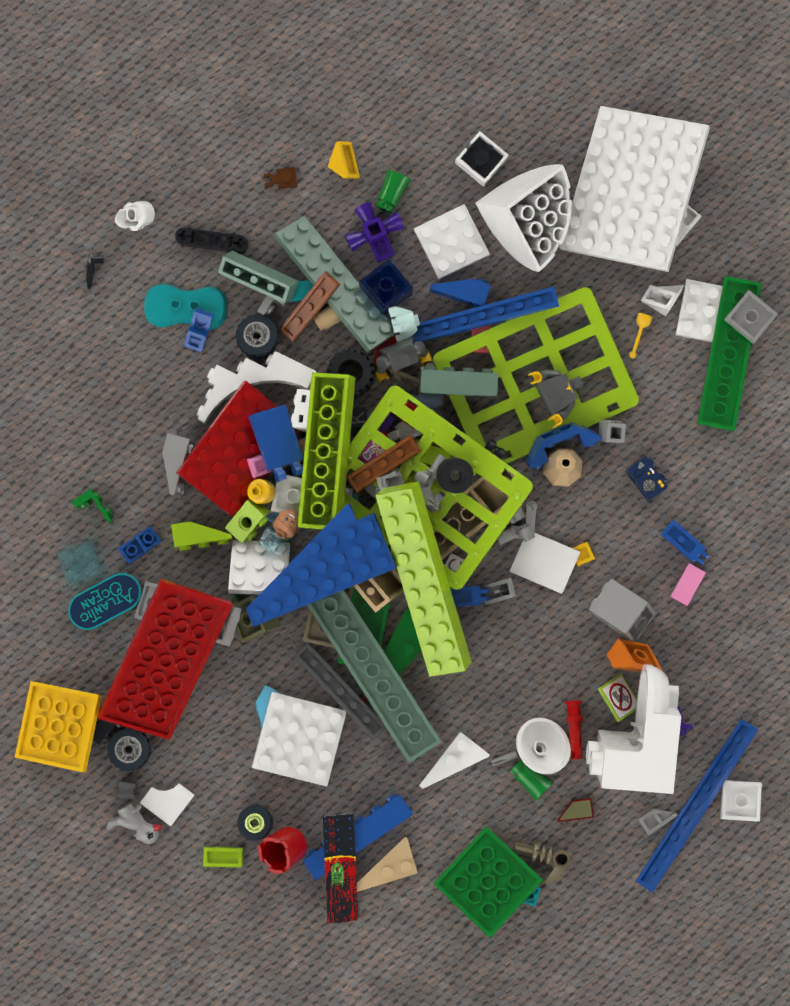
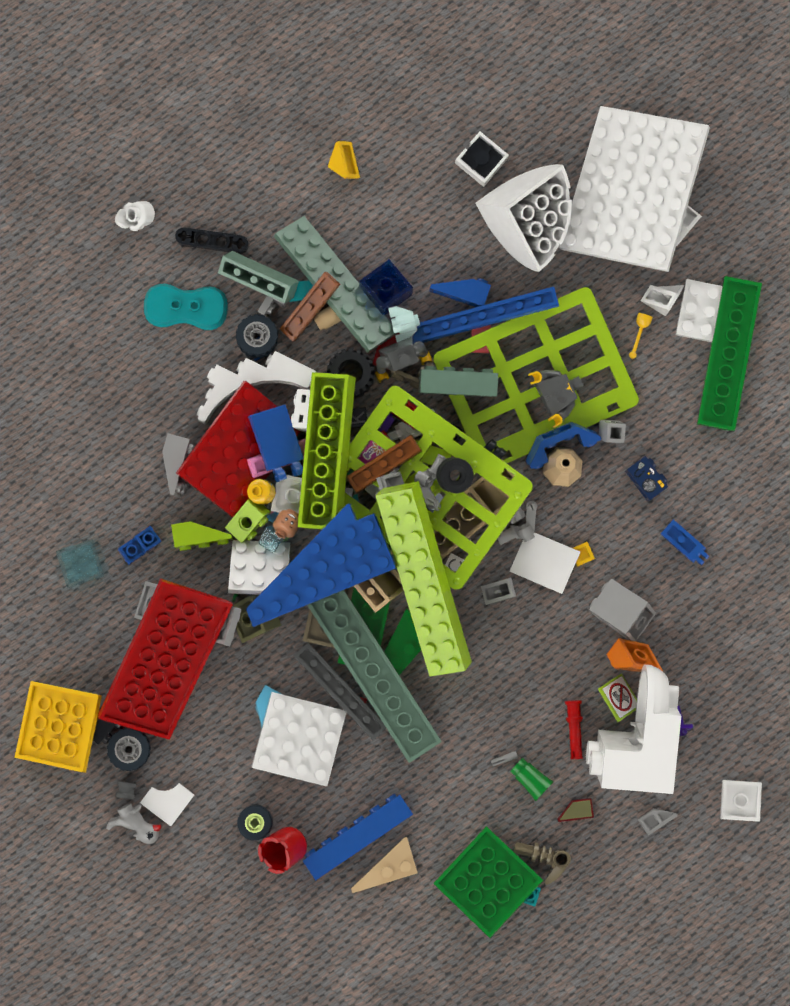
tile [68,573,142,630] -> none
green bracket [71,489,114,524] -> none
black bar [86,253,104,289] -> none
blue slope [184,308,214,352] -> none
lime tile [203,847,243,868] -> none
reddish brown plate [264,167,297,189] -> none
black sticker [323,814,358,924] -> none
dark purple brick [345,202,404,263] -> none
green plant [376,169,411,214] -> none
white plate [414,204,490,280] -> none
sand blue brick [415,391,443,409] -> none
white wing [419,732,490,789] -> none
blue hinge [450,586,489,607] -> none
white dish [516,718,571,774] -> none
blue plate [636,719,758,893] -> none
bright pink tile [670,563,706,606] -> none
light grey plate [724,290,778,344] -> none

